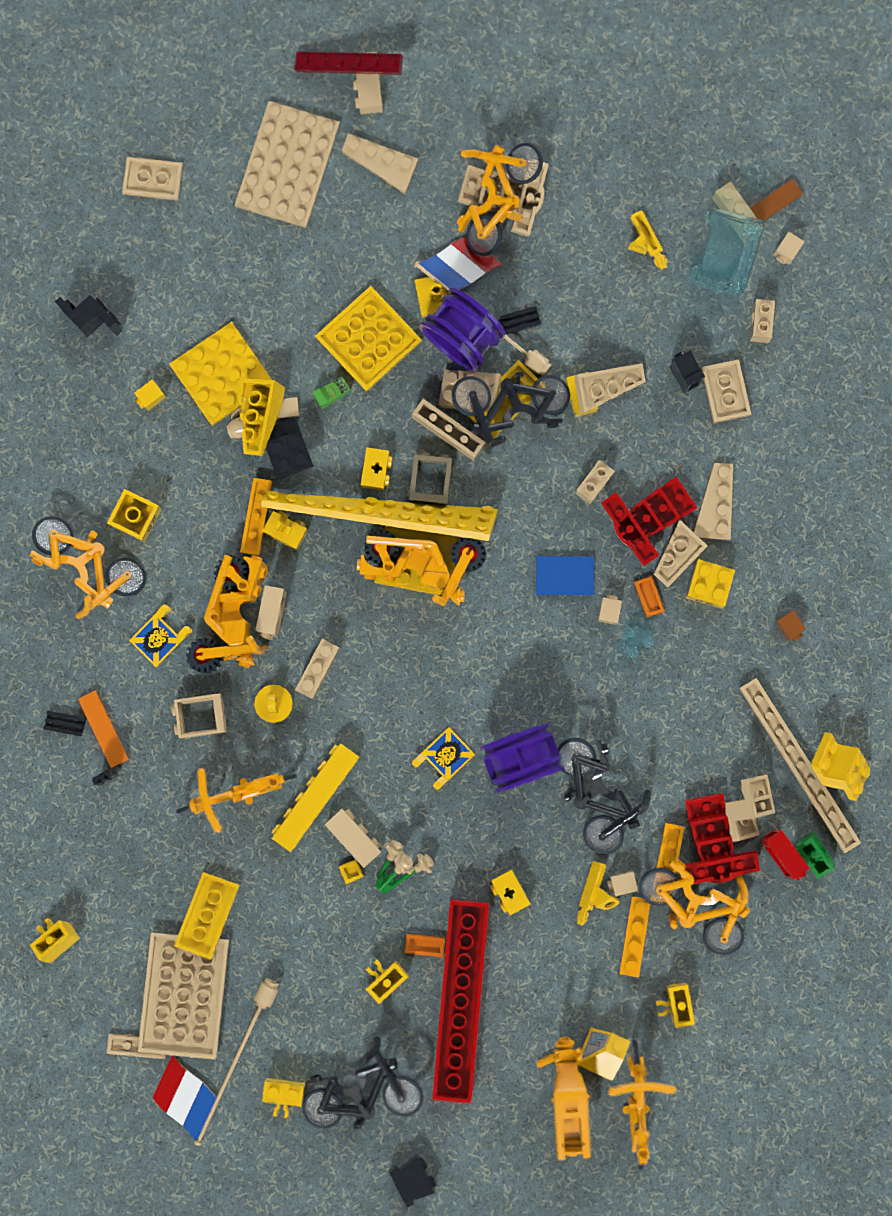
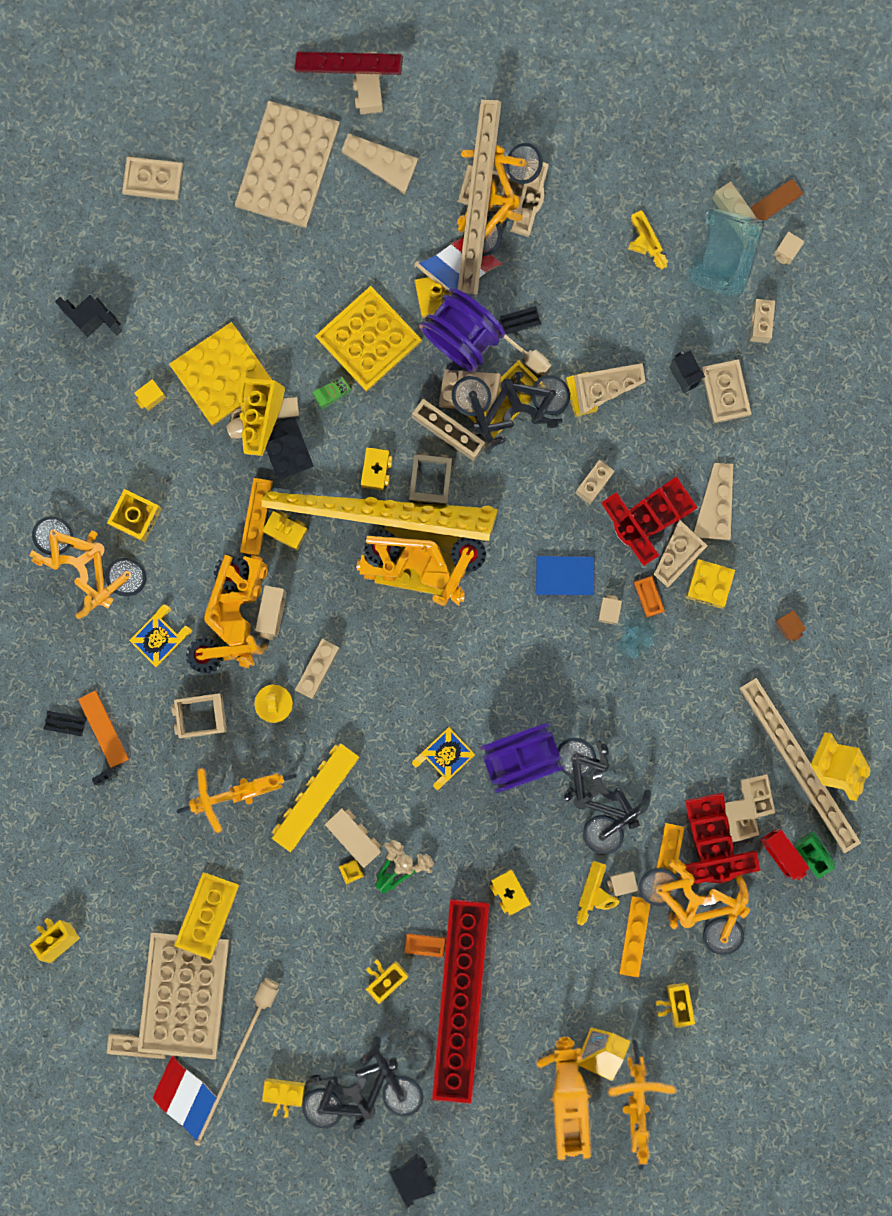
none -> tan plate [458,100,501,295]

